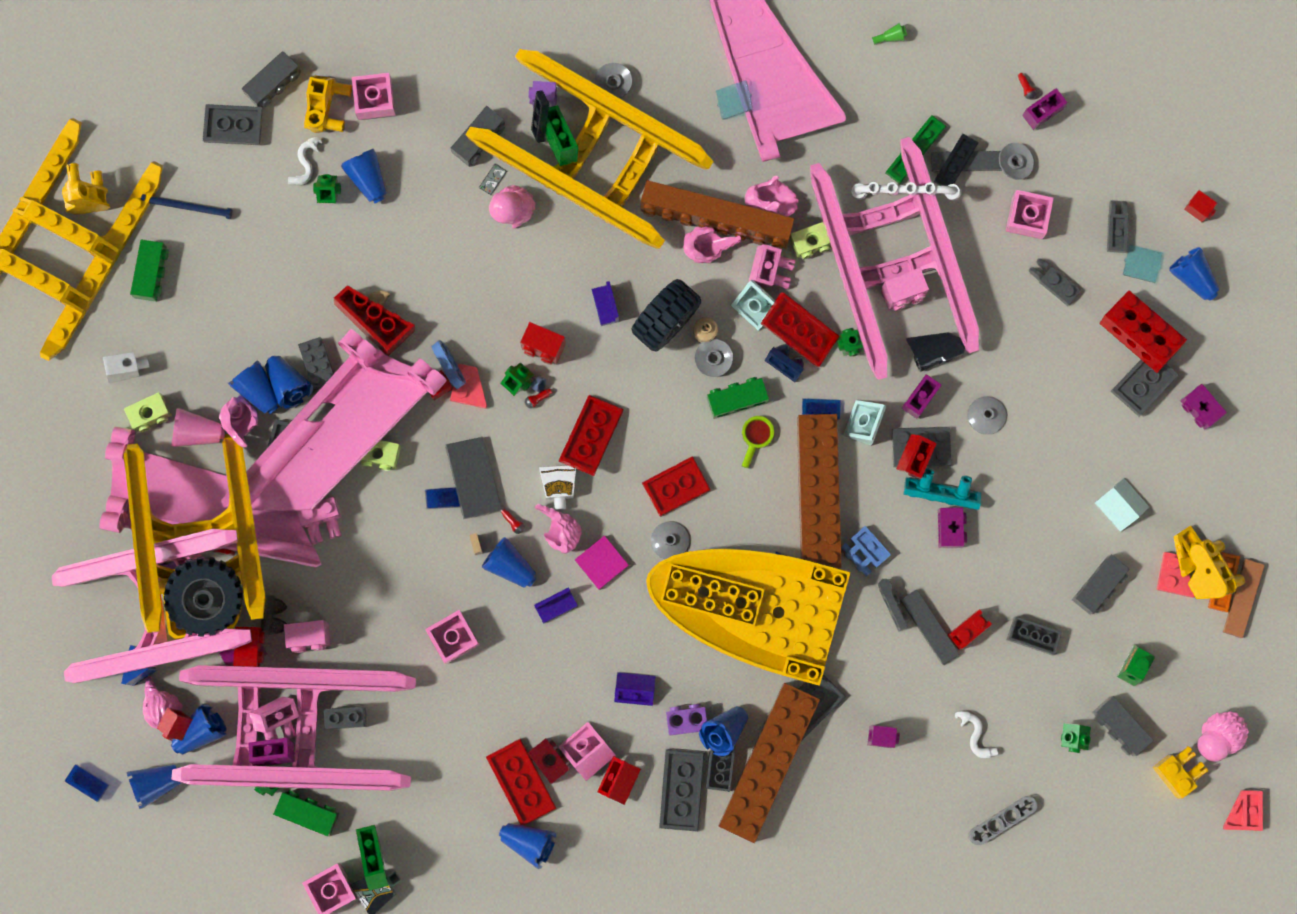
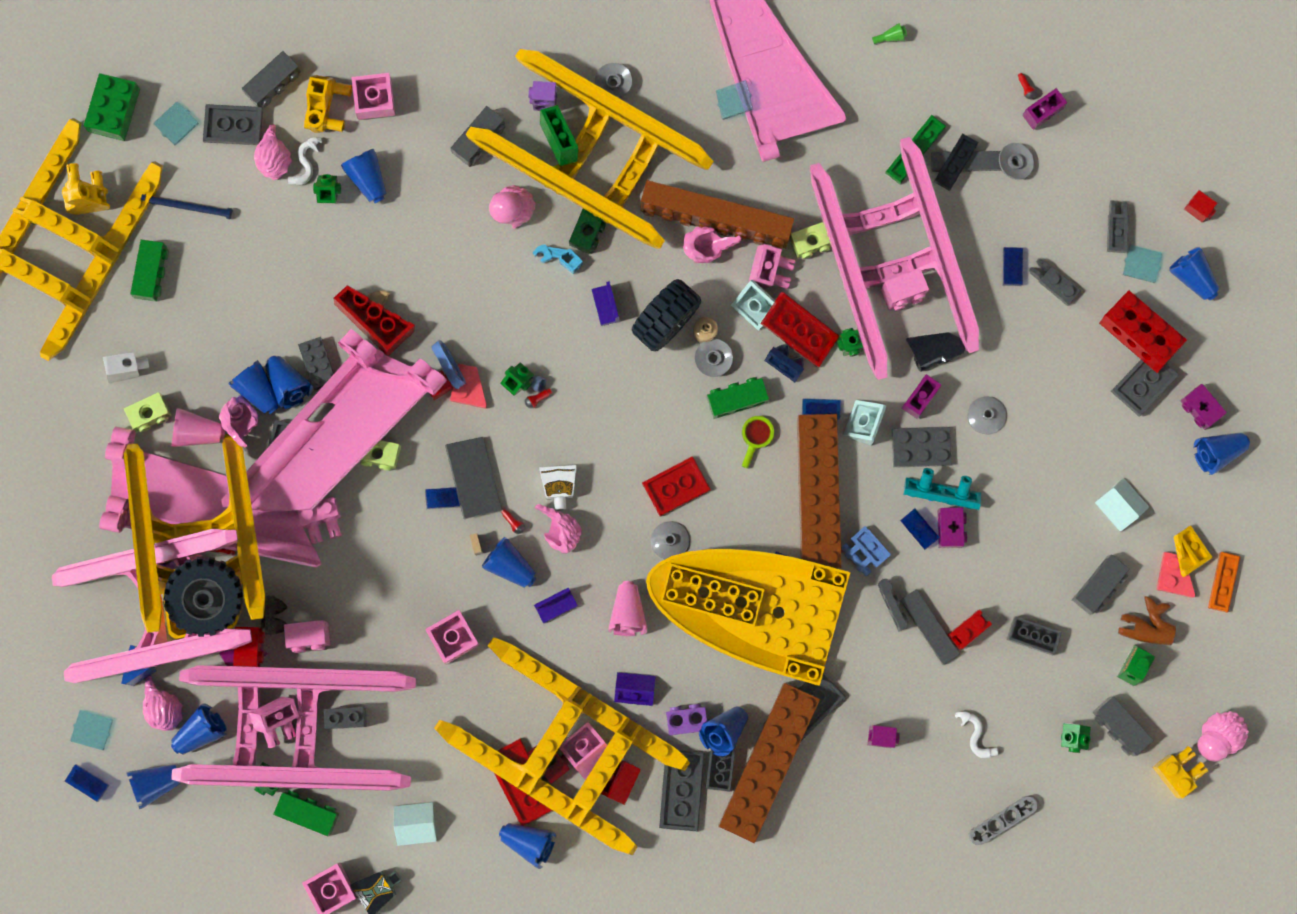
red brick [157,707,192,741] -> none
magenta brick [248,738,294,766] -> none
green brick [356,825,388,891] -> none
light grey sticker [479,164,507,195] -> none
red brick [520,322,566,365] -> none
black tile [531,90,550,143] -> none
red tile [559,395,624,476] -> none
dark pink tile [575,536,629,590] -> none
bright pink hair [745,176,799,217] -> none
white bar [851,182,961,201] -> none
red brick [896,434,937,479] -> none
bright pink brick [1006,190,1054,239] -> none
yellow piece [1188,539,1245,599] -> none
nougat tile [1223,559,1265,638] -> none
coral wing [1223,790,1263,831] -> none
none -> clear light blue piece [70,710,113,750]
none -> green brick [83,73,140,141]
none -> clear light blue piece [153,102,199,145]
none -> bright pink hair [254,124,292,180]
none -> light aqua slope [394,802,437,846]
none -> yellow piece [434,638,690,855]
none -> medium azure piece [532,244,583,274]
none -> dark green brick [569,208,606,254]
none -> bright pink cone [608,581,647,636]
none -> clear blue plate [900,508,940,550]
none -> clear blue plate [1002,247,1023,286]
none -> dark orange piece [1118,596,1176,645]
none -> blue cone [1194,433,1250,475]

